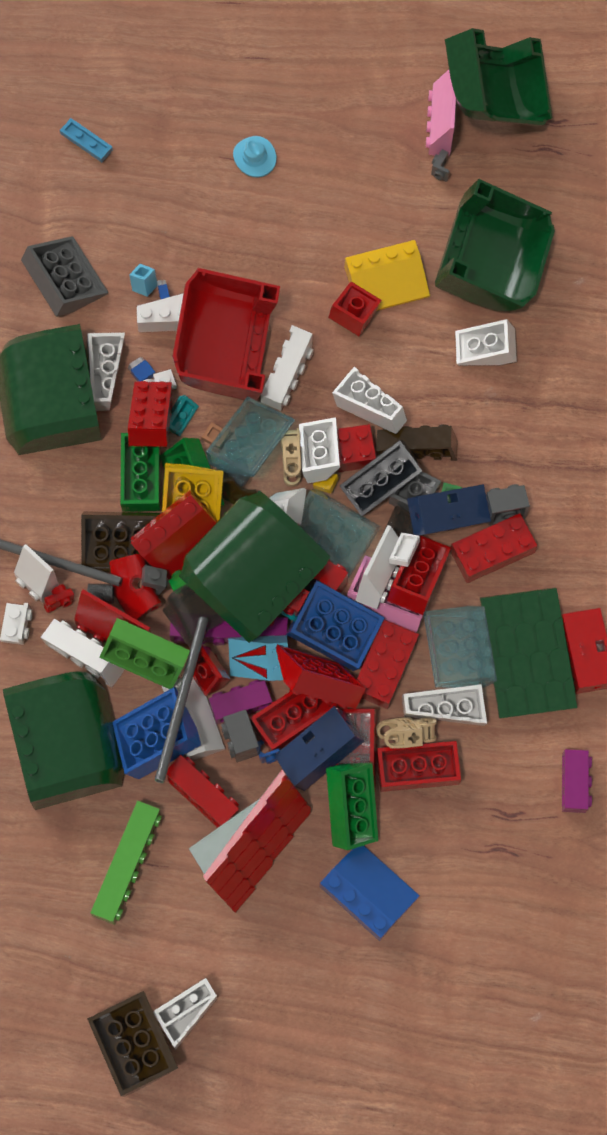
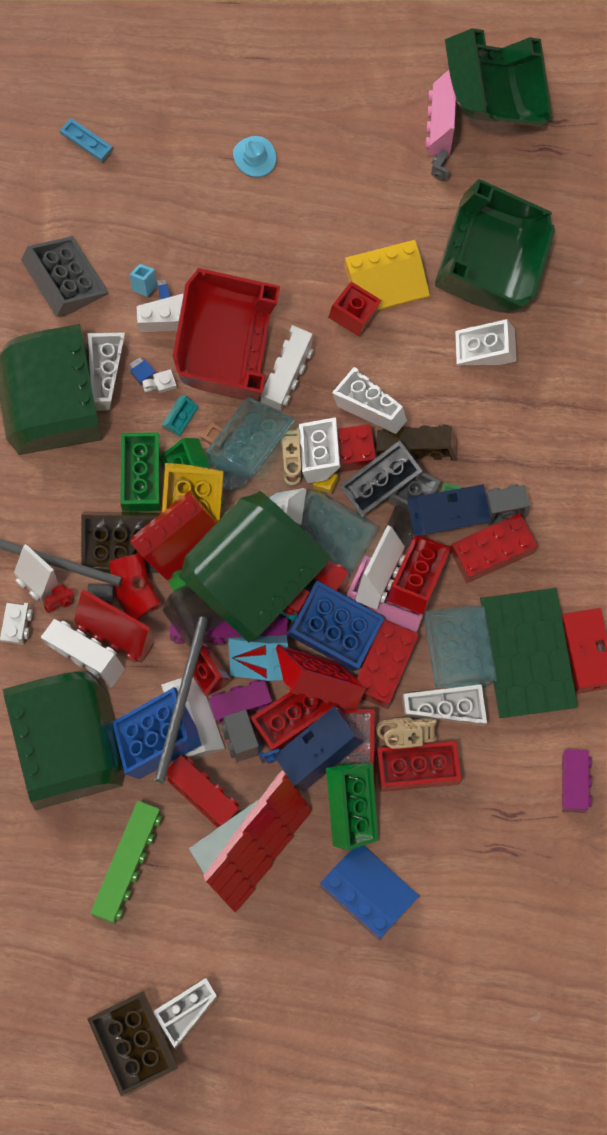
bright green brick [99,618,190,689] -> none
red brick [128,381,173,447] -> none
dark grey bracket [141,565,169,595] -> none
dark brown tile [222,477,257,504] -> none
white tile [389,532,420,567] -> none

